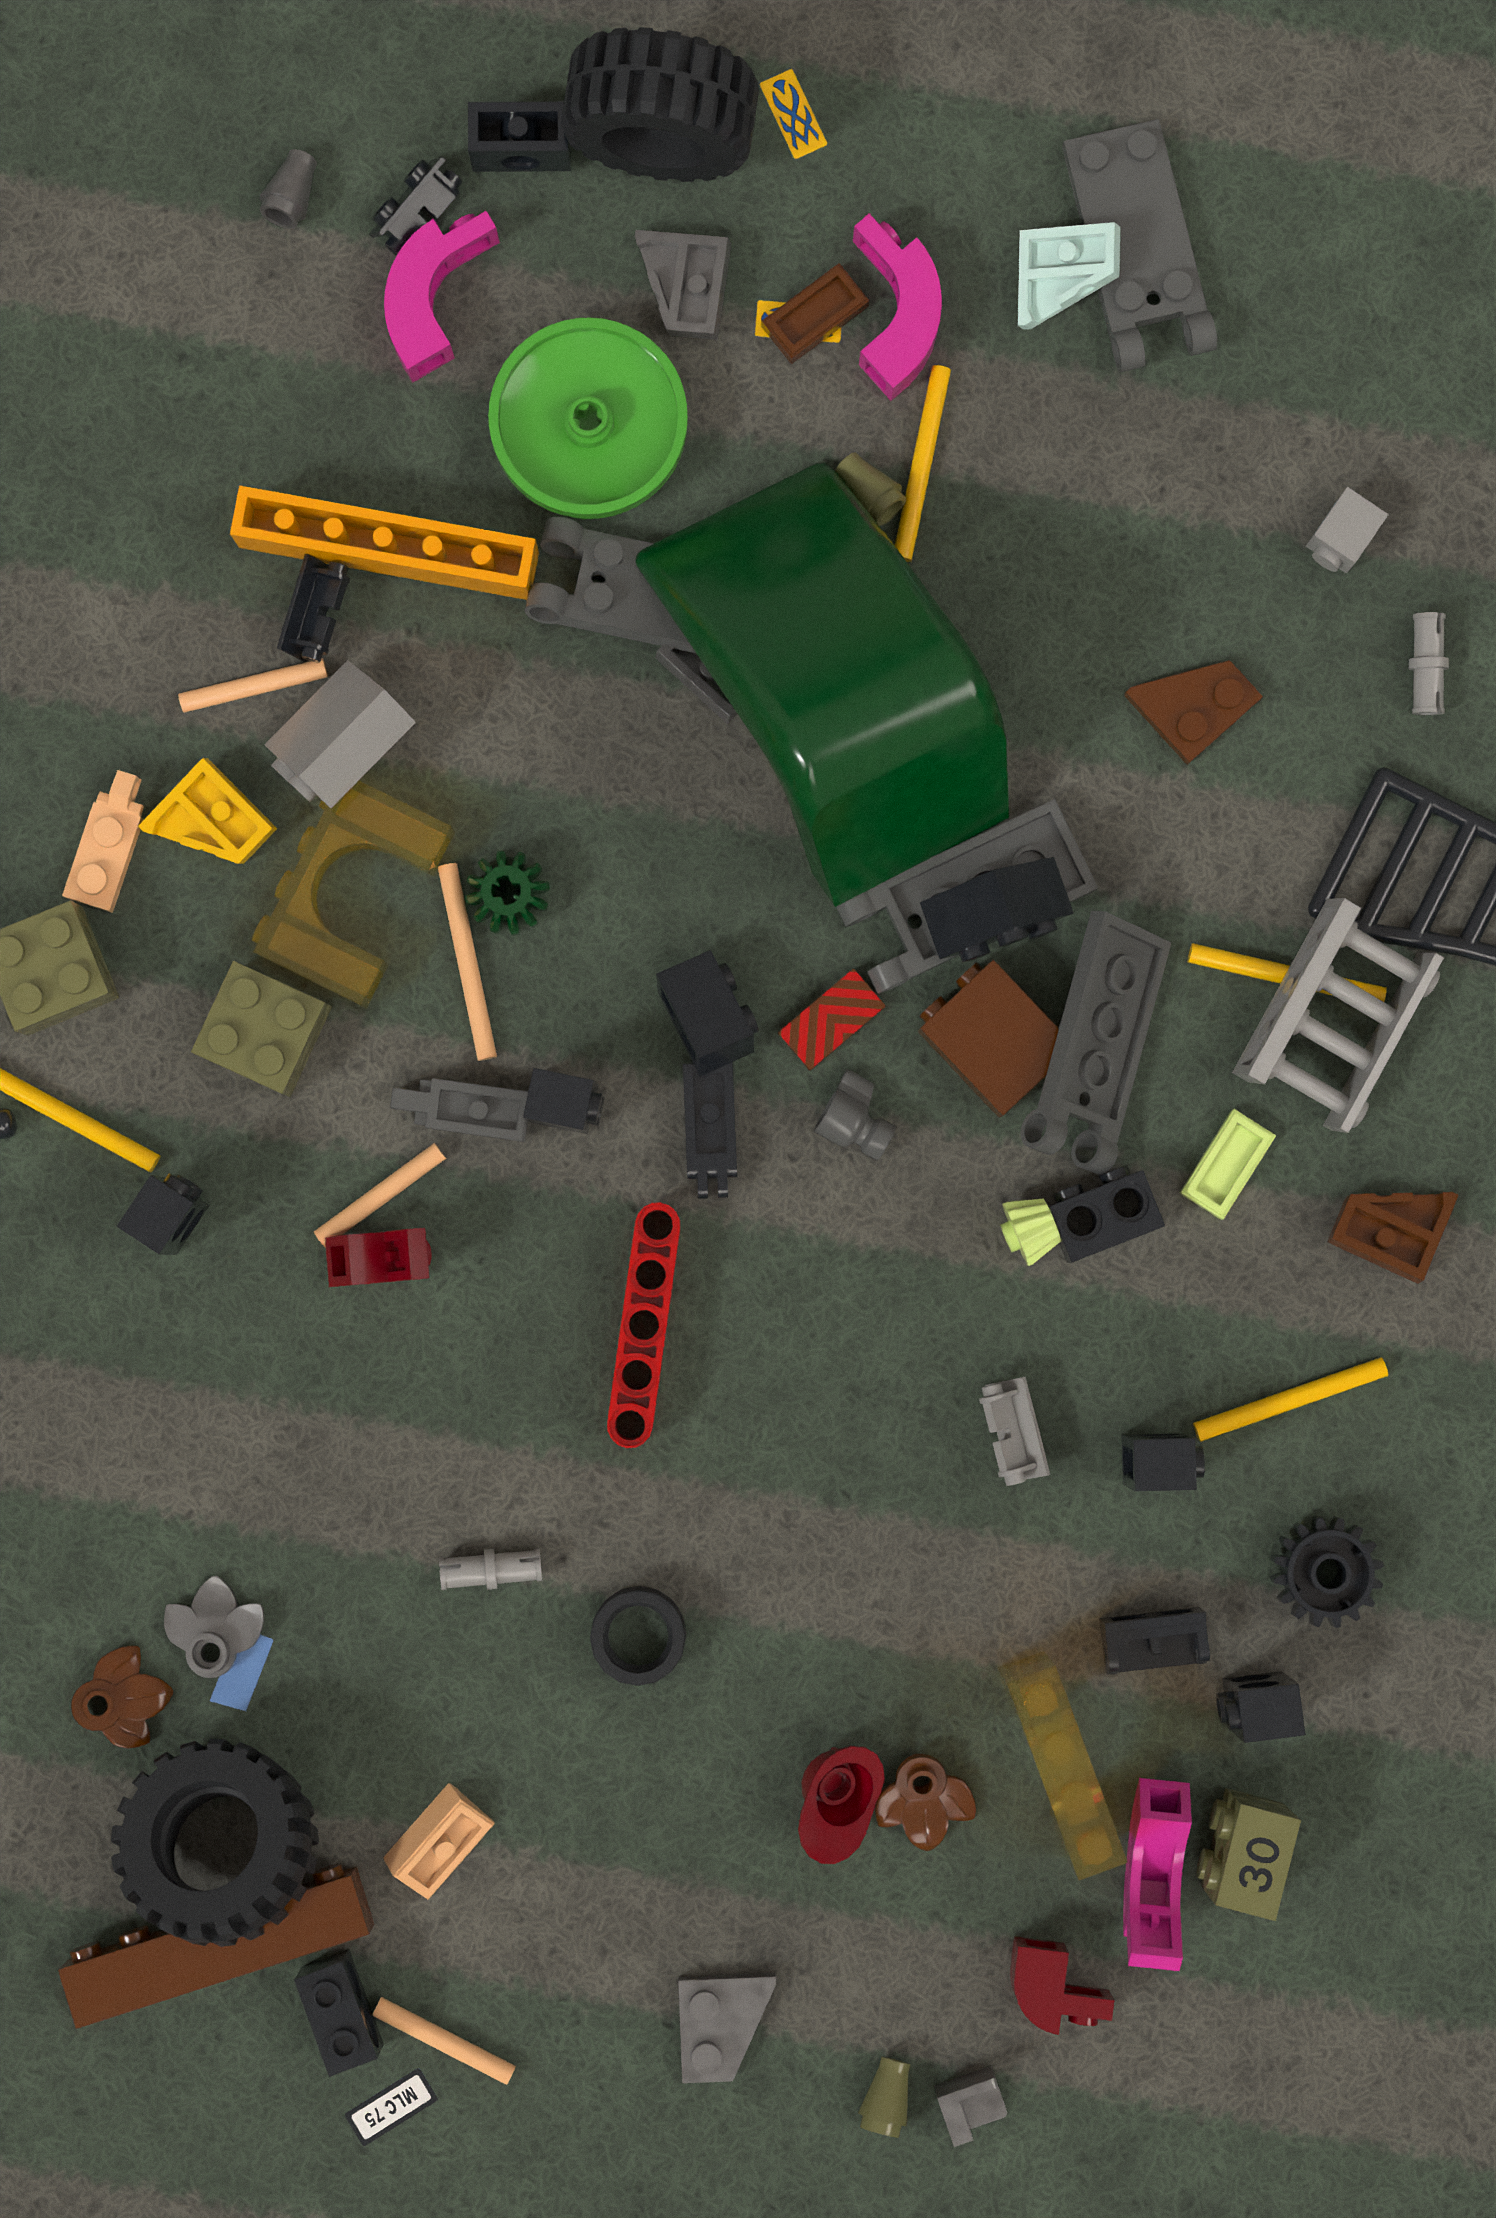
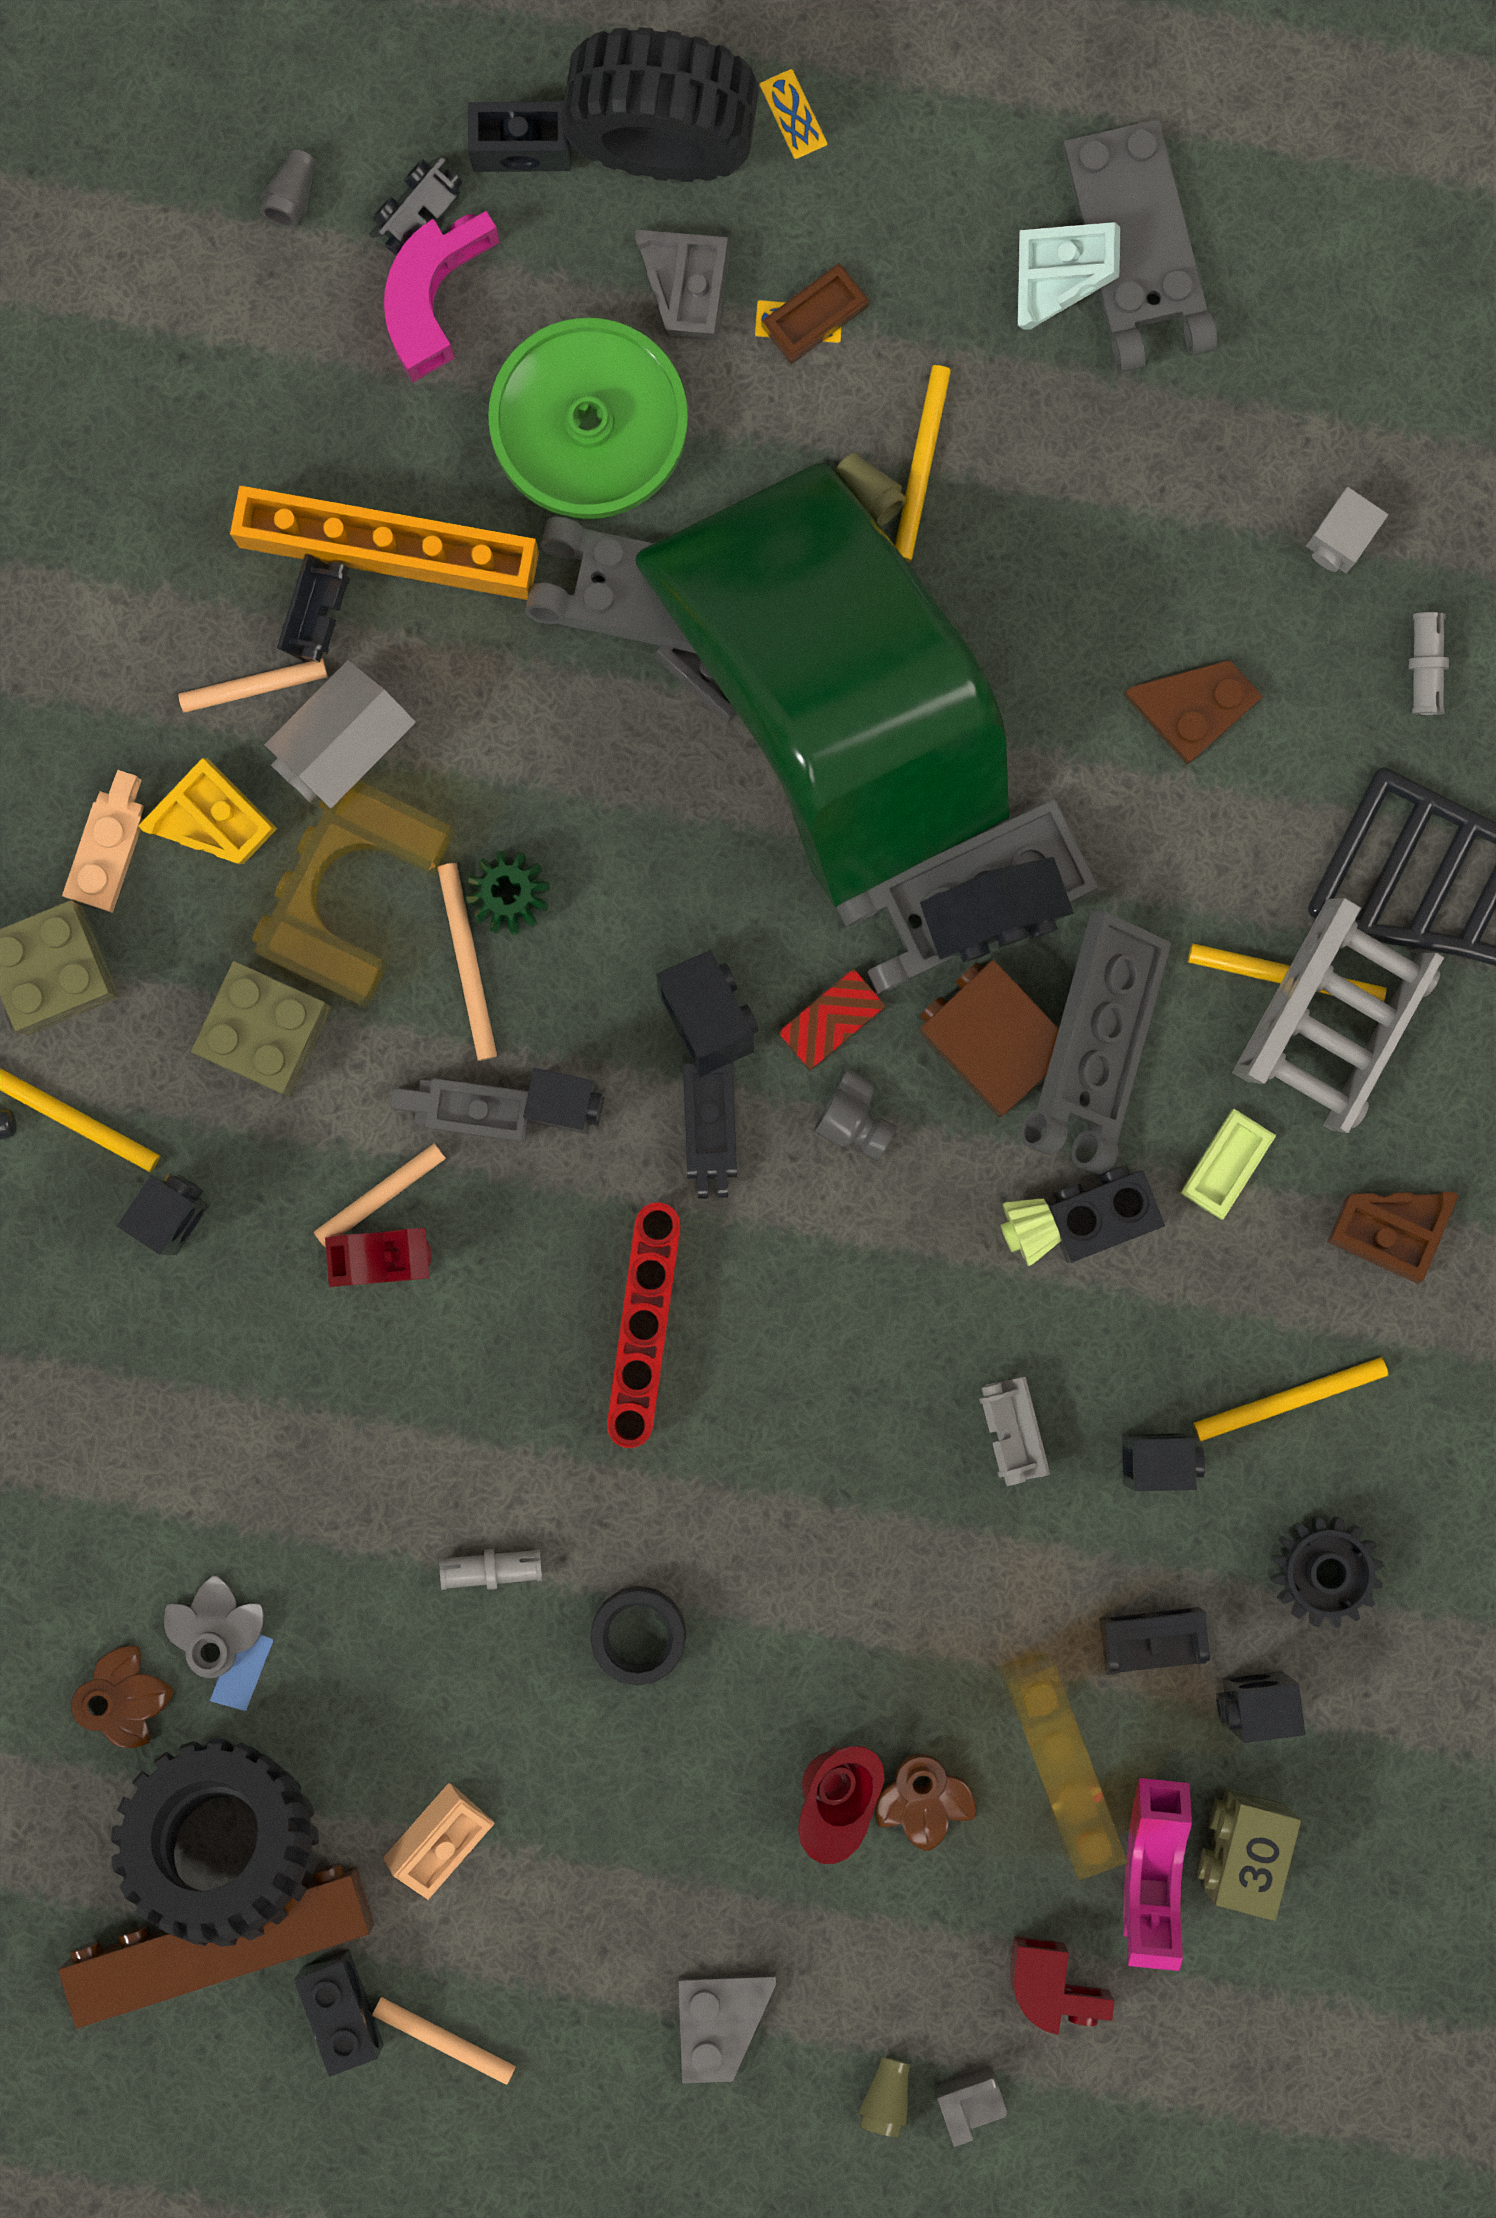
sticker [345,2068,438,2146] -> none
dark pink arch [853,213,942,401] -> none

